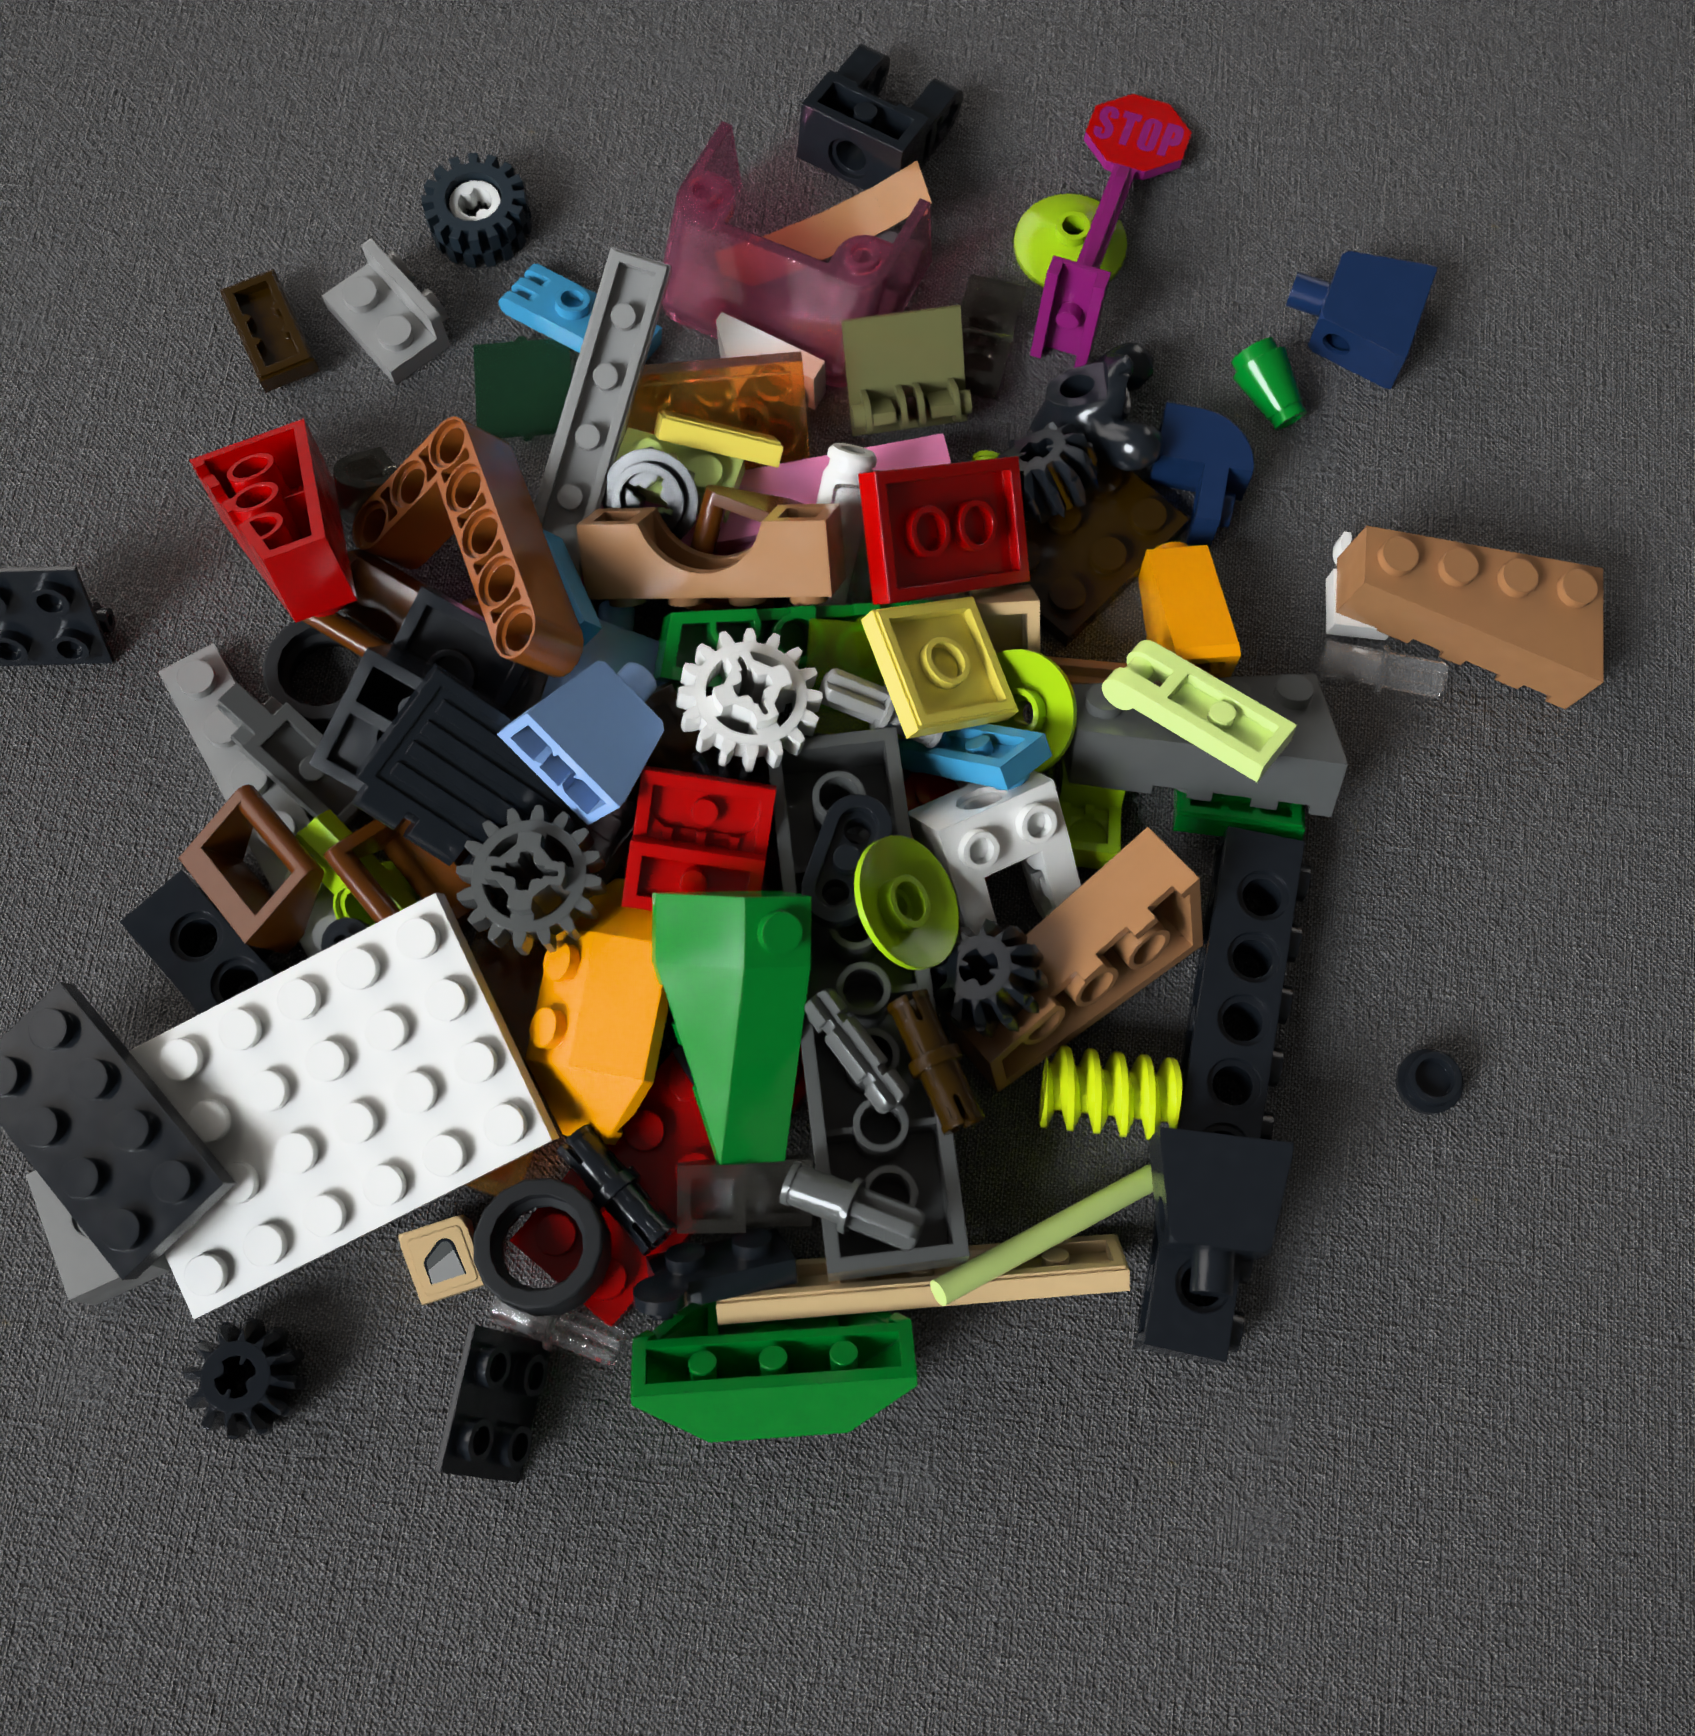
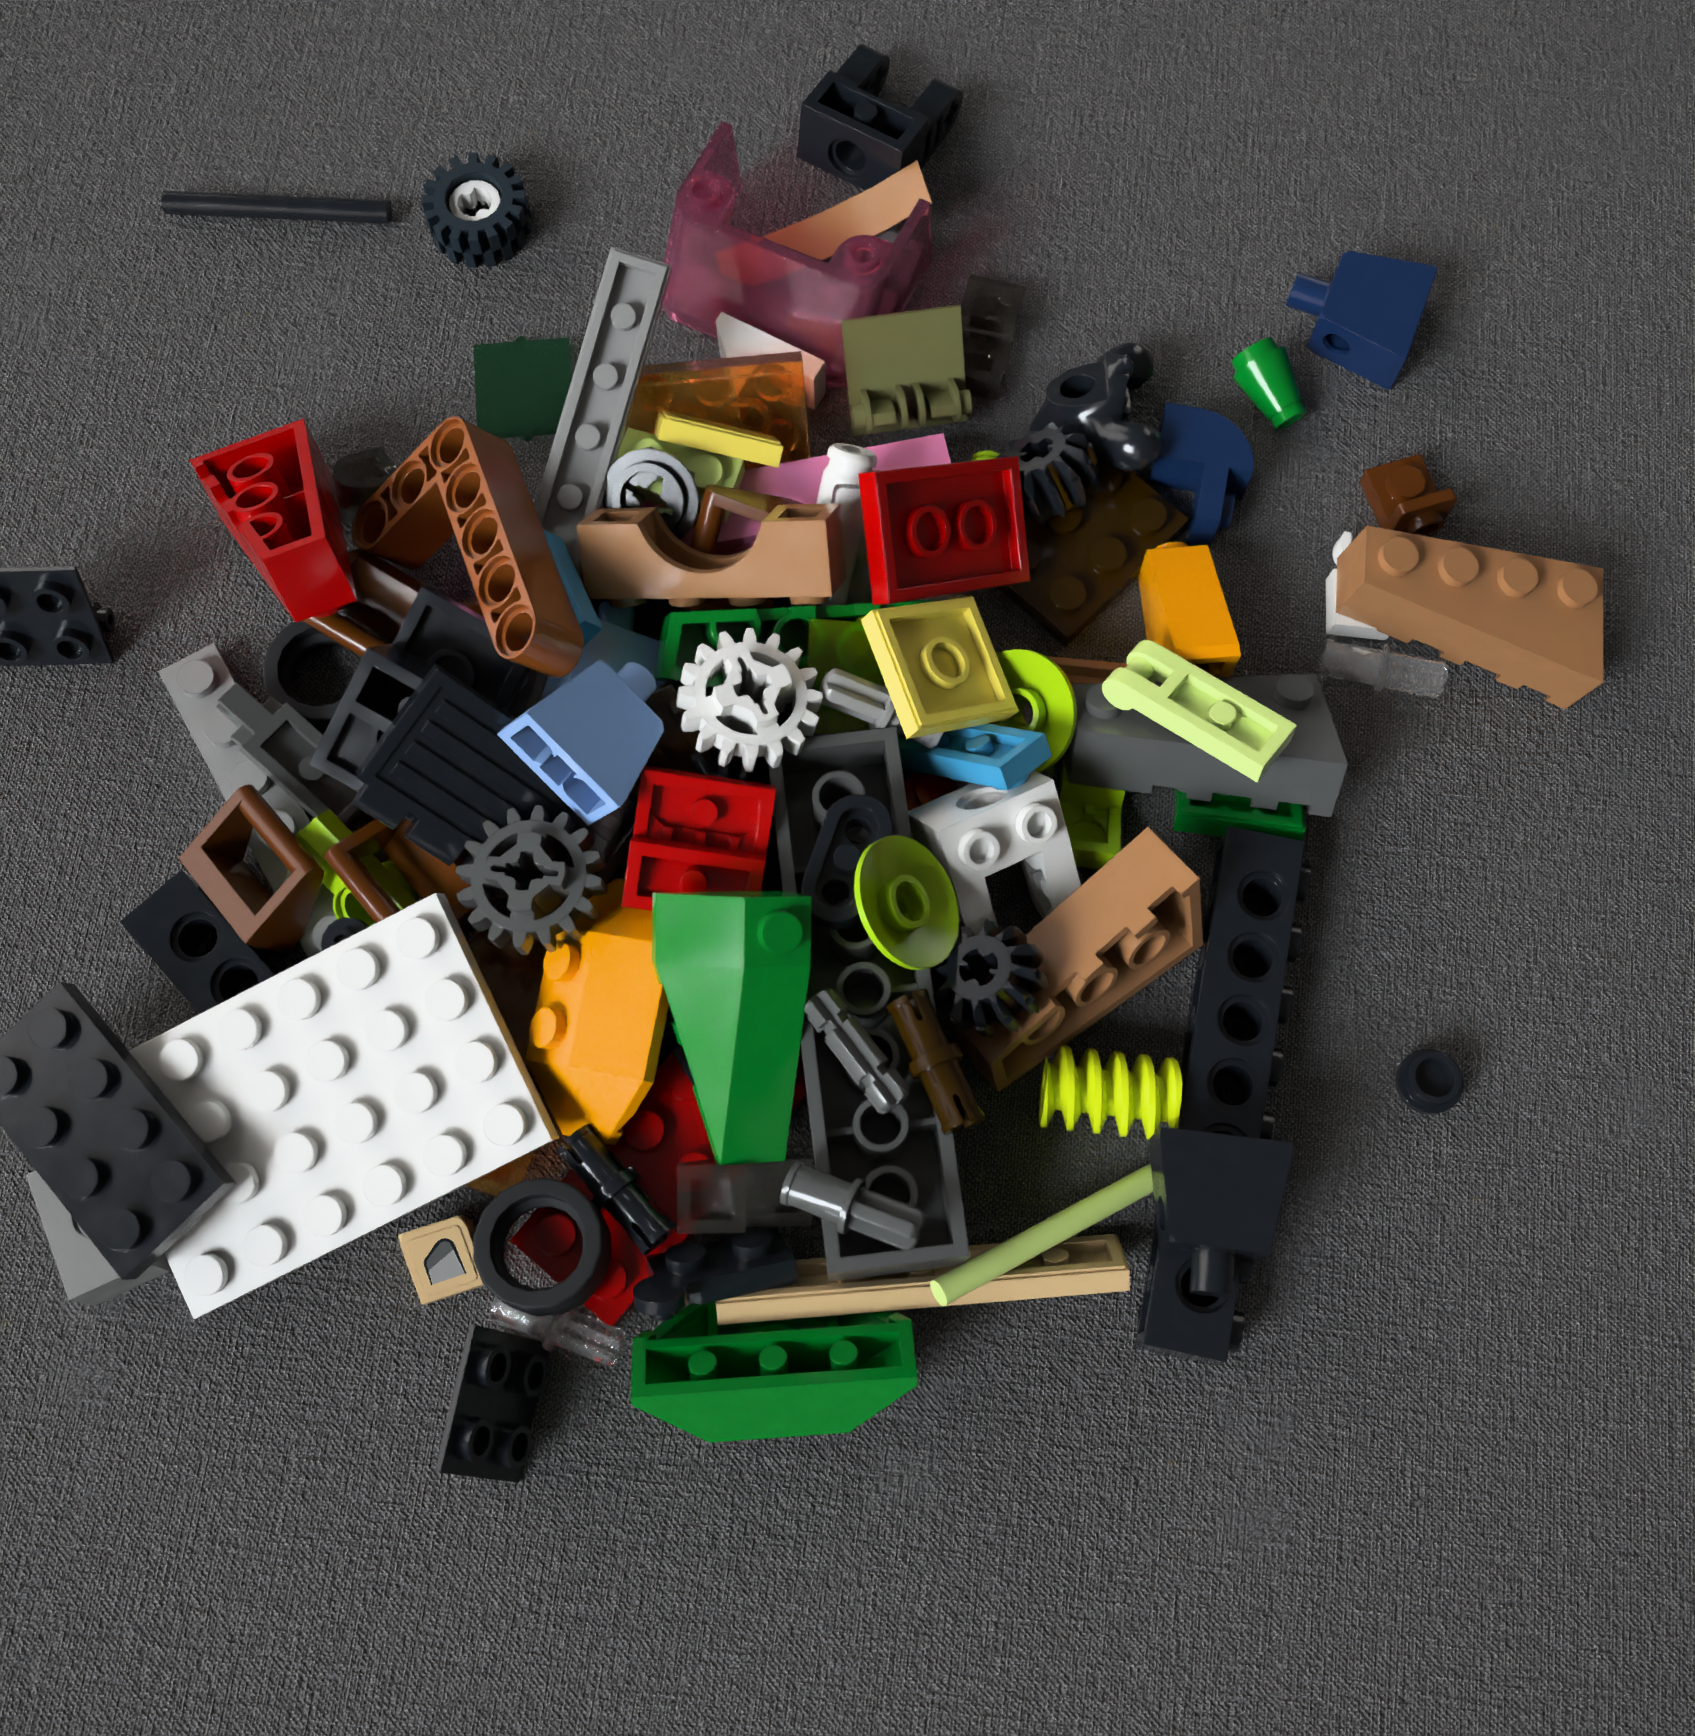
black gear [182,1318,307,1440] -> none
dark brown plate [219,269,320,393] -> none
light grey bracket [322,238,451,385] -> none
dark azure hinge [498,263,662,361] -> none
tan panel [970,585,1040,653] -> none
lime dish [1014,194,1127,288] -> none
magenta piece [1030,94,1192,368] -> none
none -> black bar [161,191,392,224]
none -> reddish brown bracket [1359,454,1458,536]

